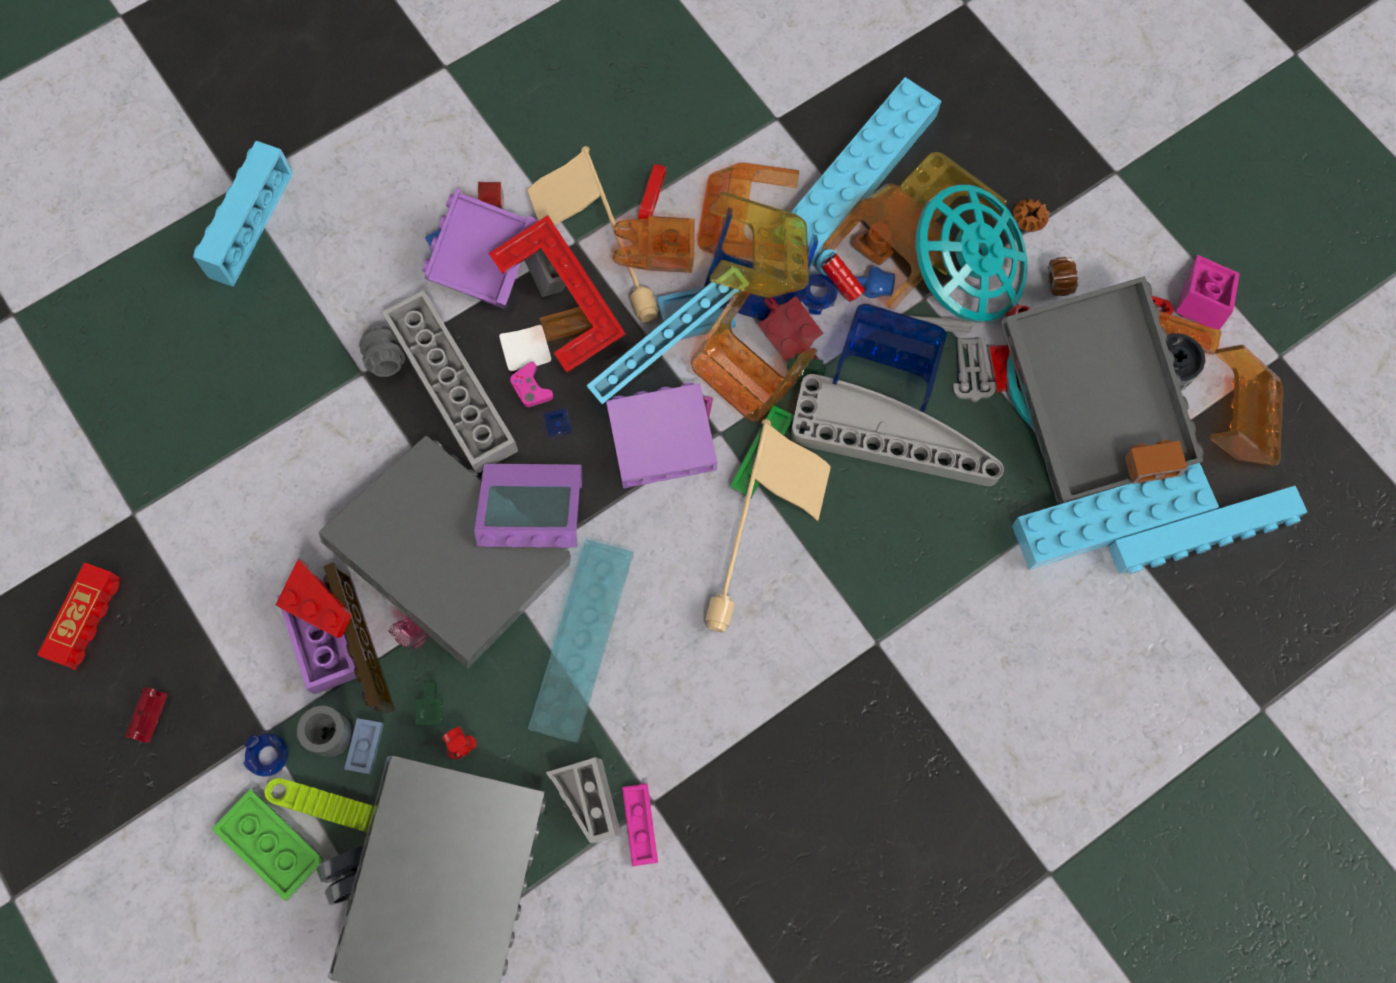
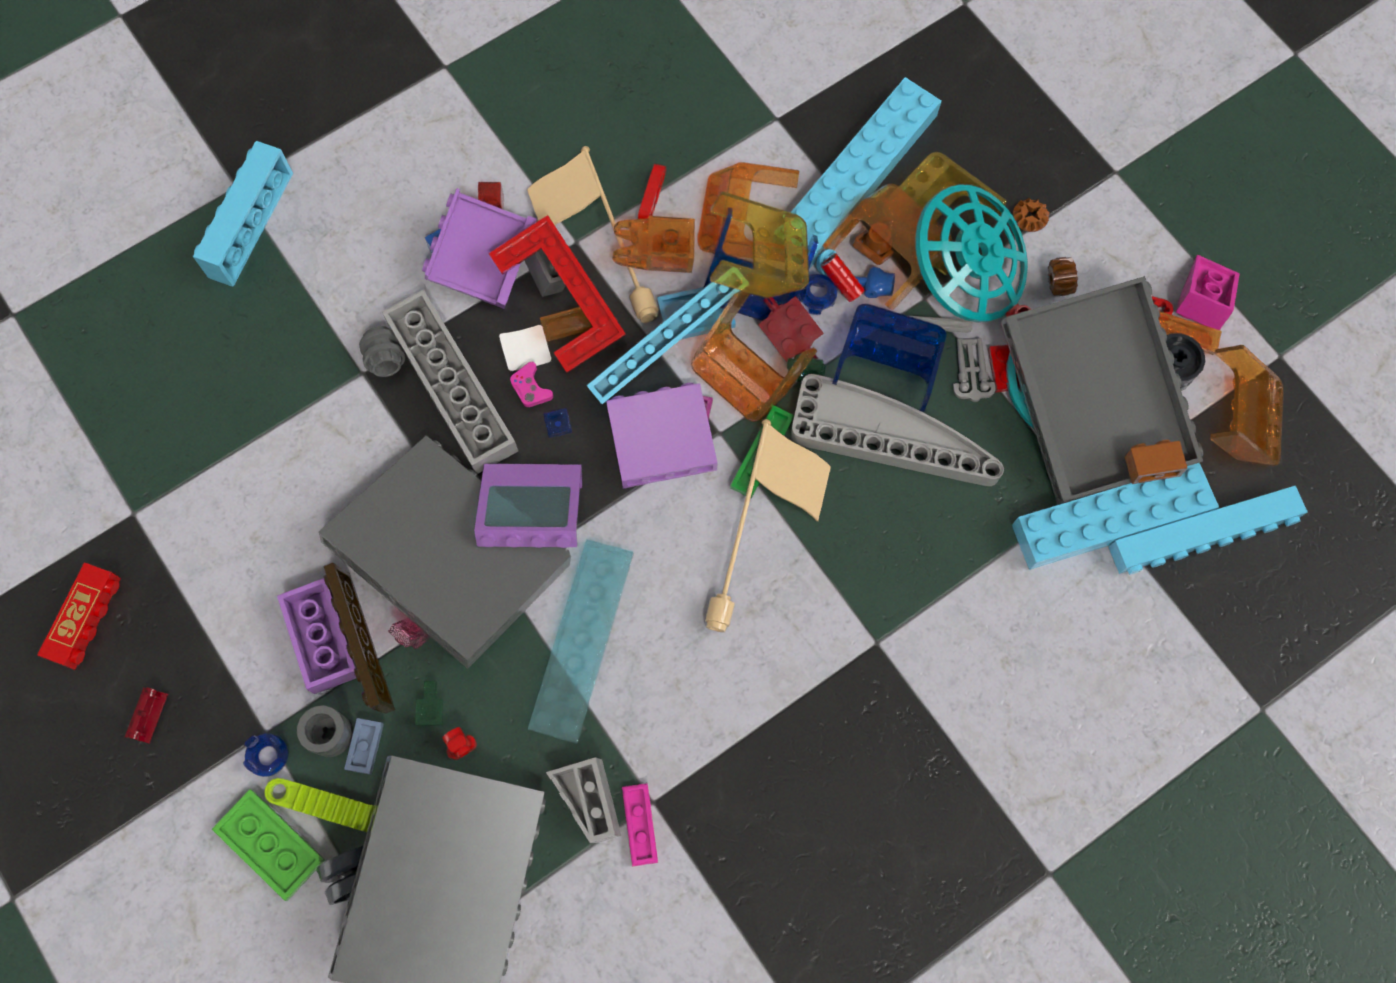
red wing [275,559,352,638] -> none

